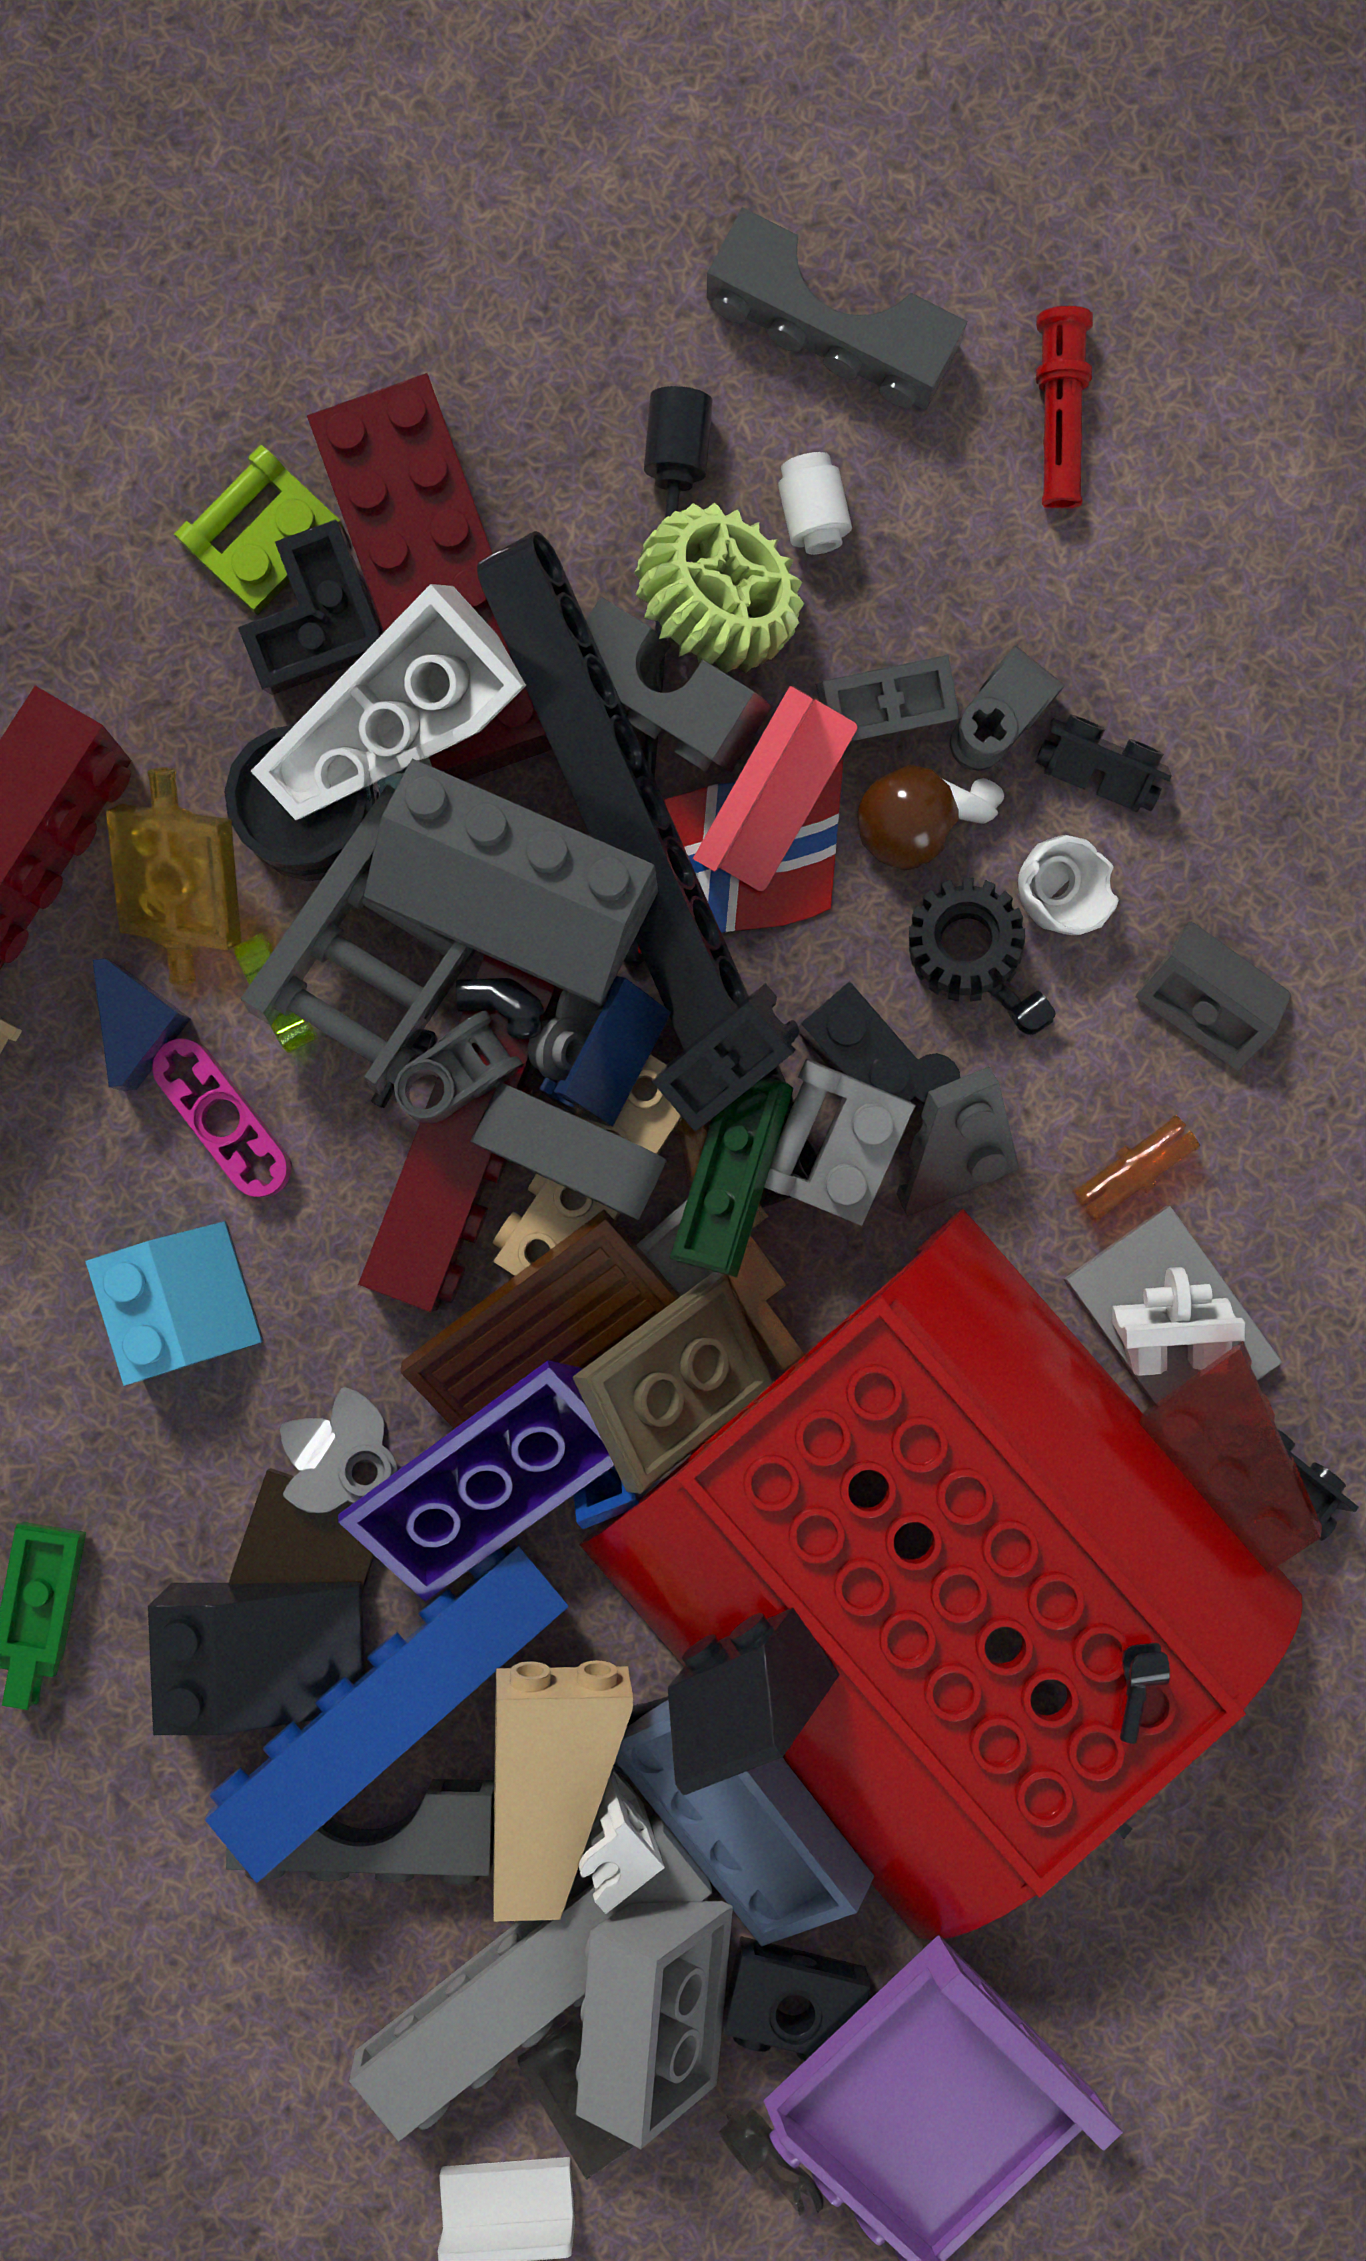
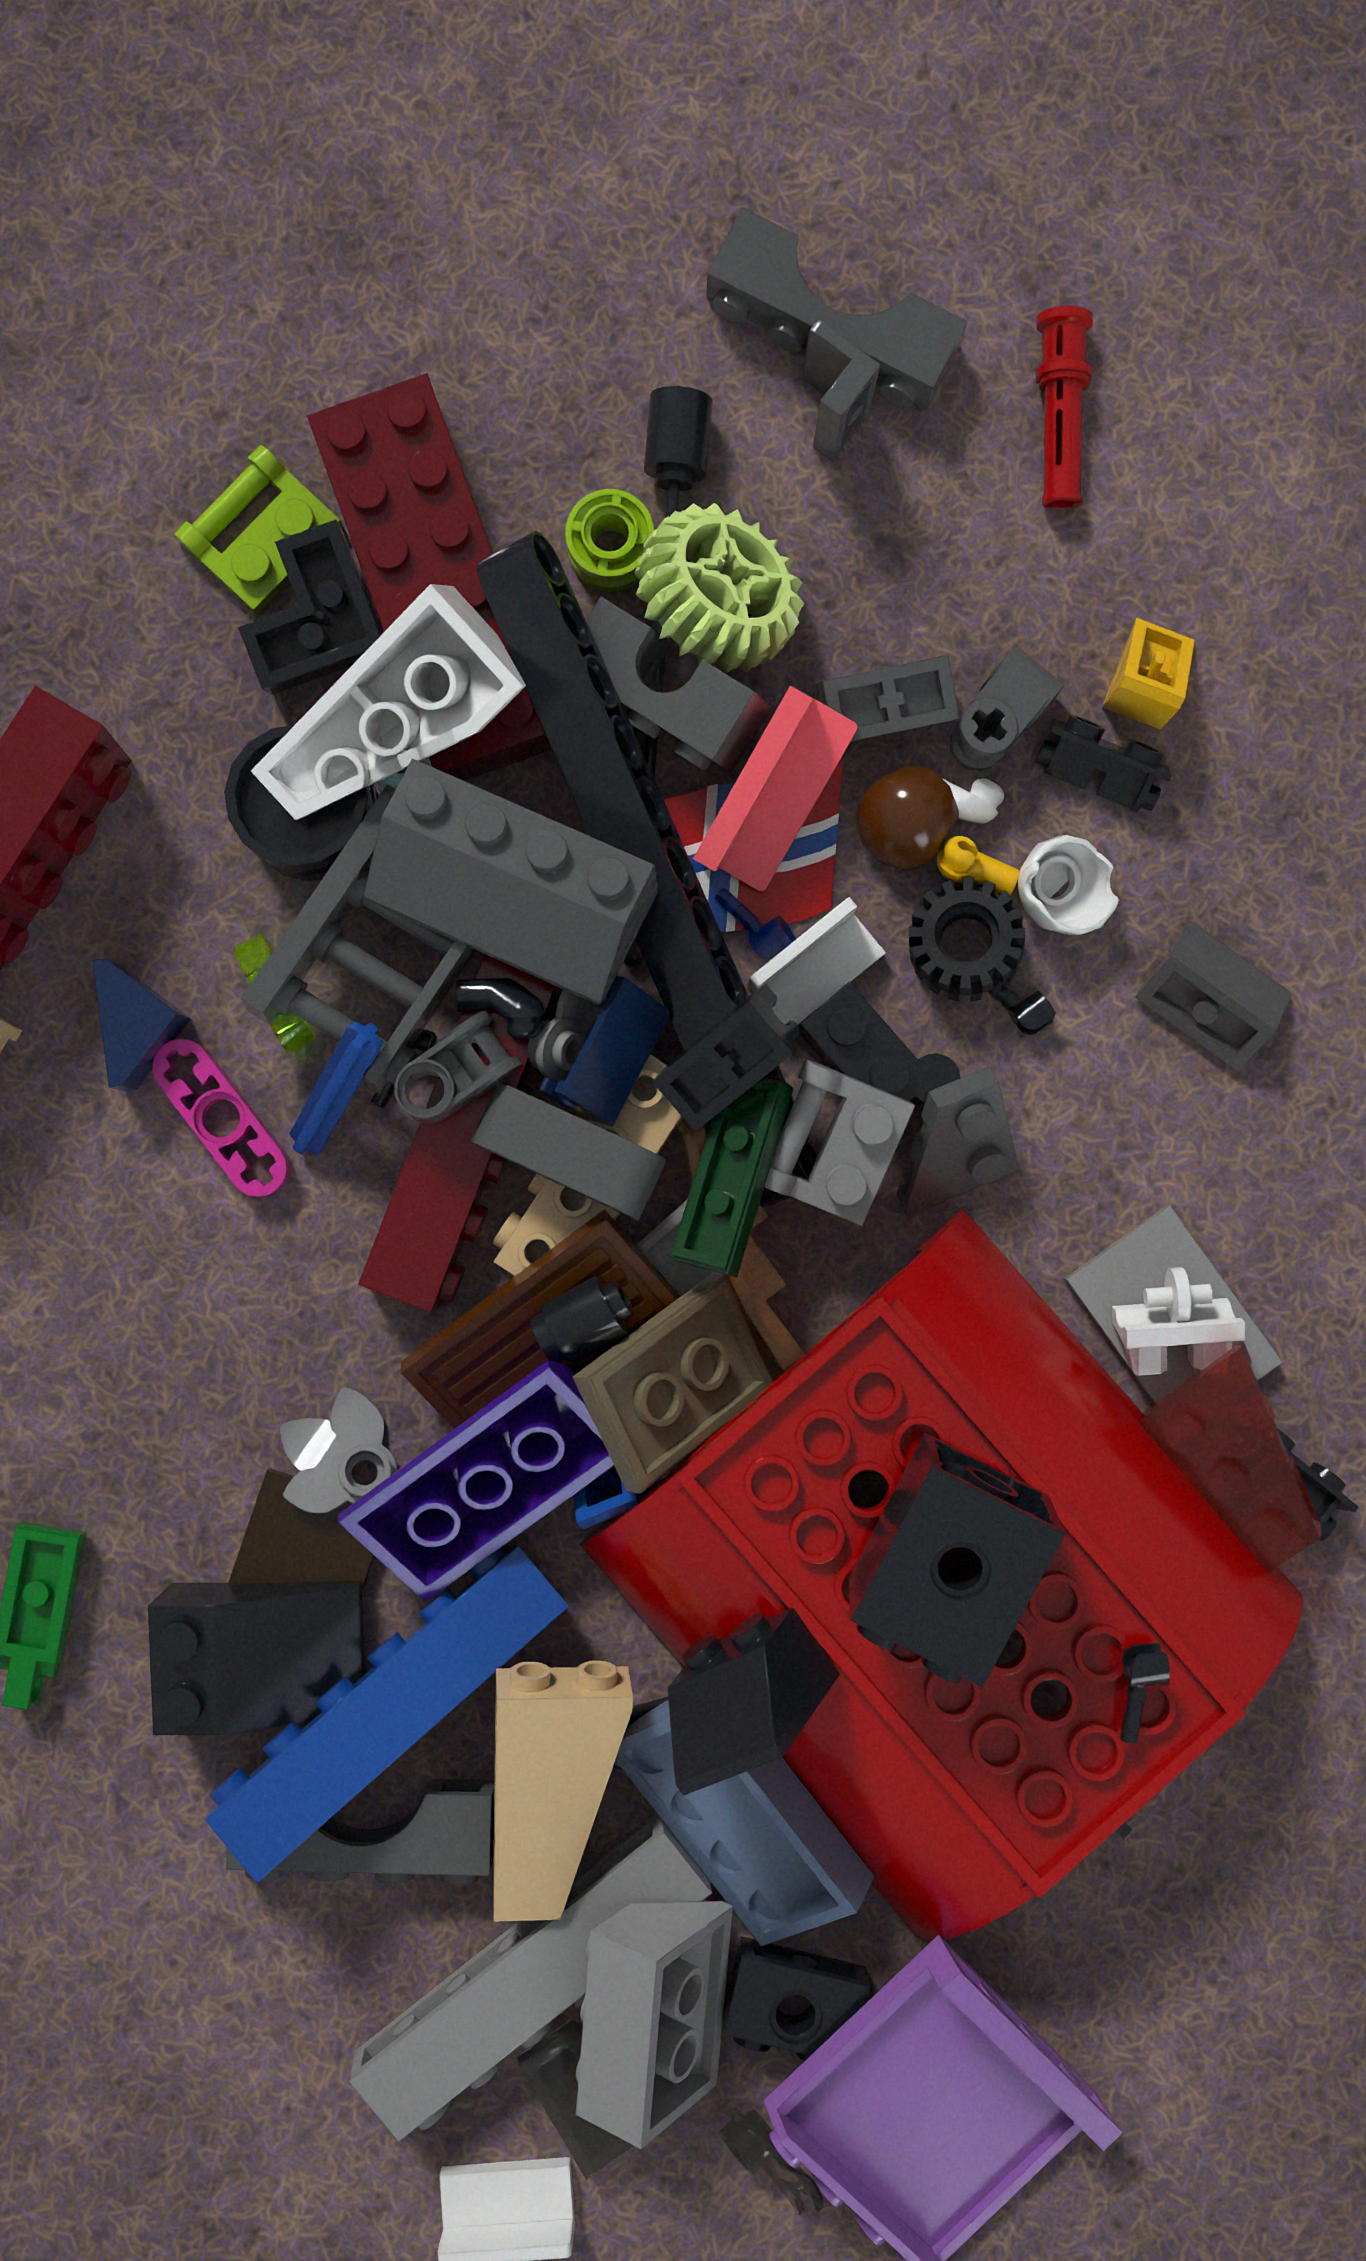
medium azure slope [85,1221,263,1386] -> none
clear yellow plate [106,767,242,985] -> none
white hinge [579,1768,665,1914] -> none
white brick [778,452,852,555] -> none
clear orange pin [1071,1115,1200,1223] -> none
none -> blue axle [289,1022,383,1155]
none -> black brick [530,1275,634,1363]
none -> lime wheel [565,489,654,592]
none -> clear blue hand [714,887,796,959]
none -> white panel [747,897,886,1025]
none -> dark grey panel [803,320,881,462]
none -> black brick [849,1433,1065,1688]
none -> yellow arm [936,836,1020,895]
none -> yellow slope [1102,617,1195,730]

